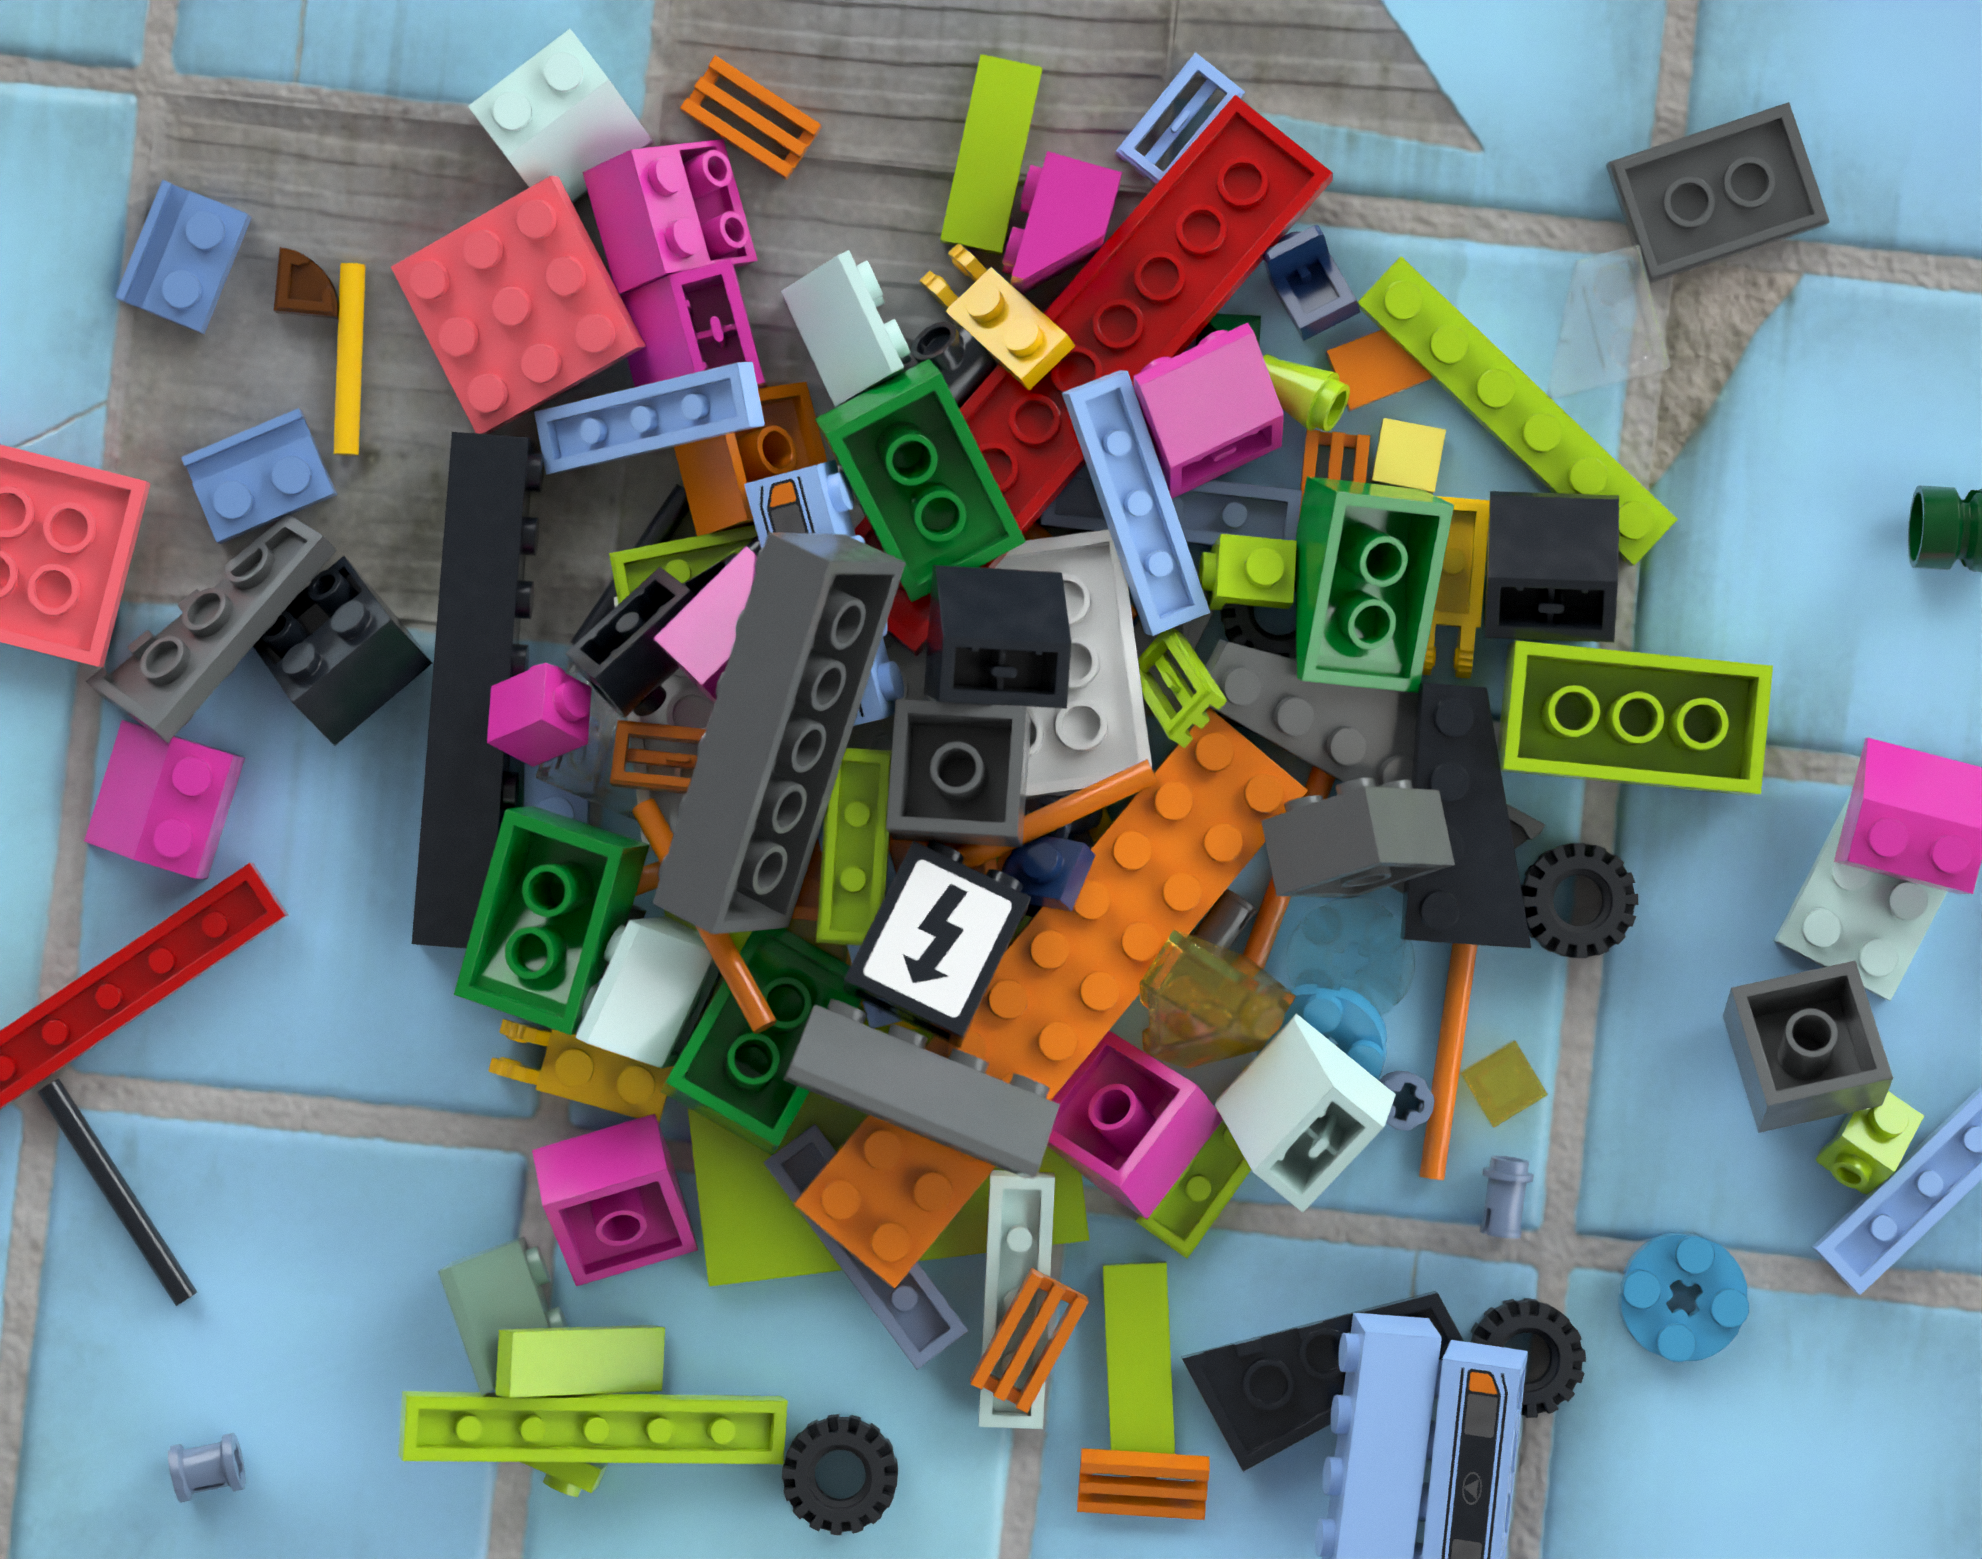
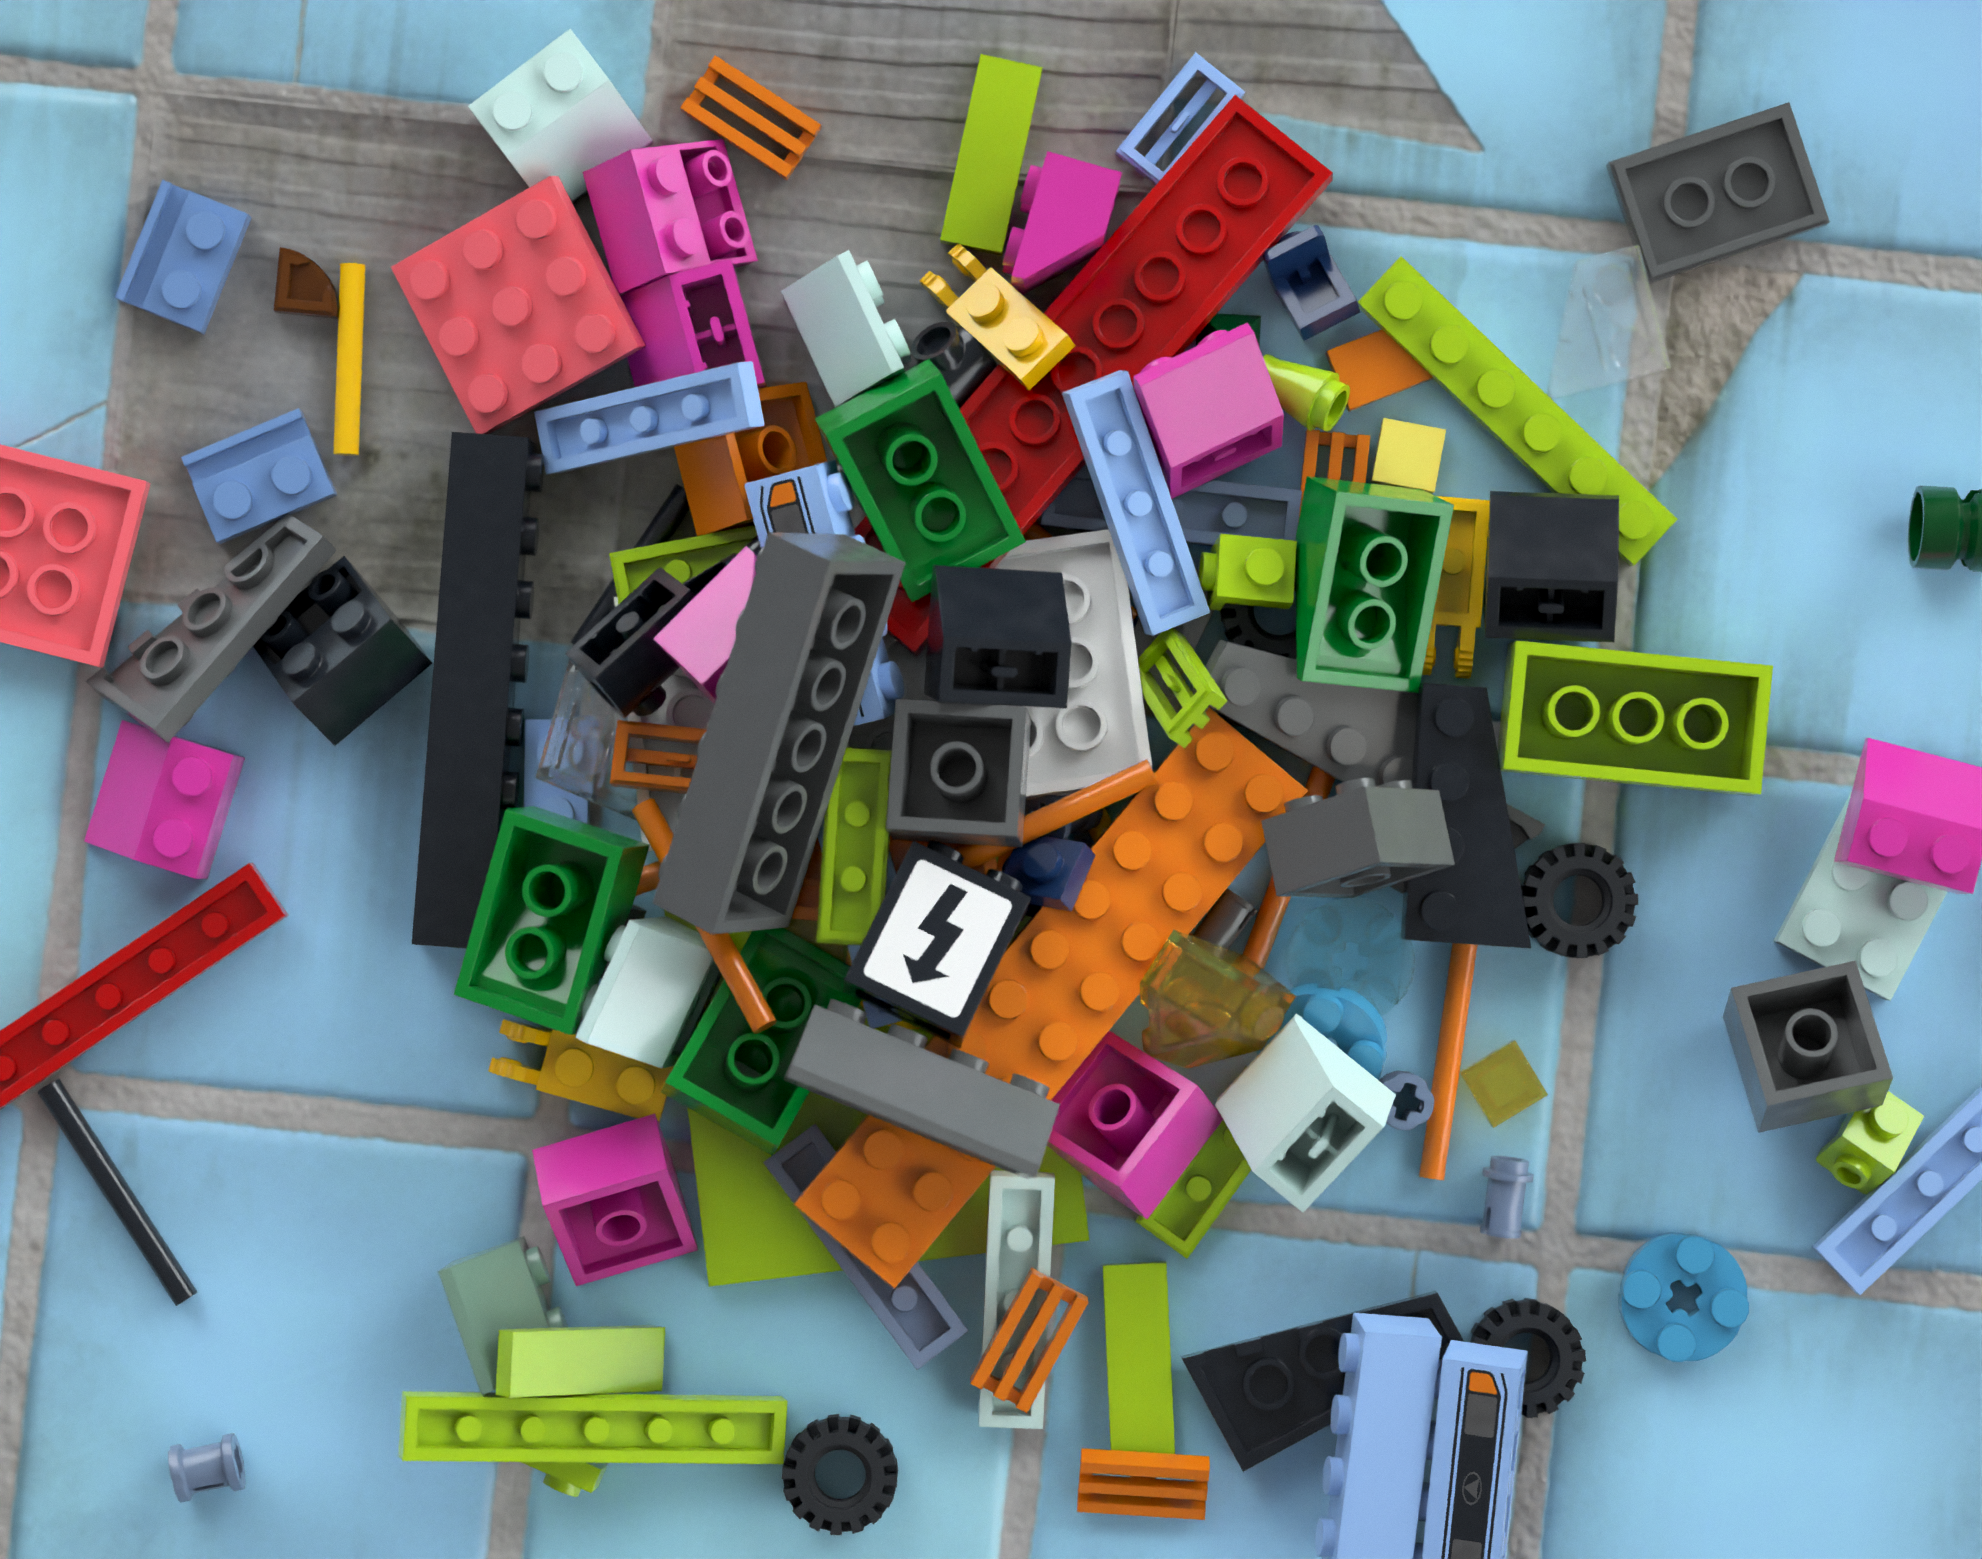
dark pink brick [487,663,592,767] -> none

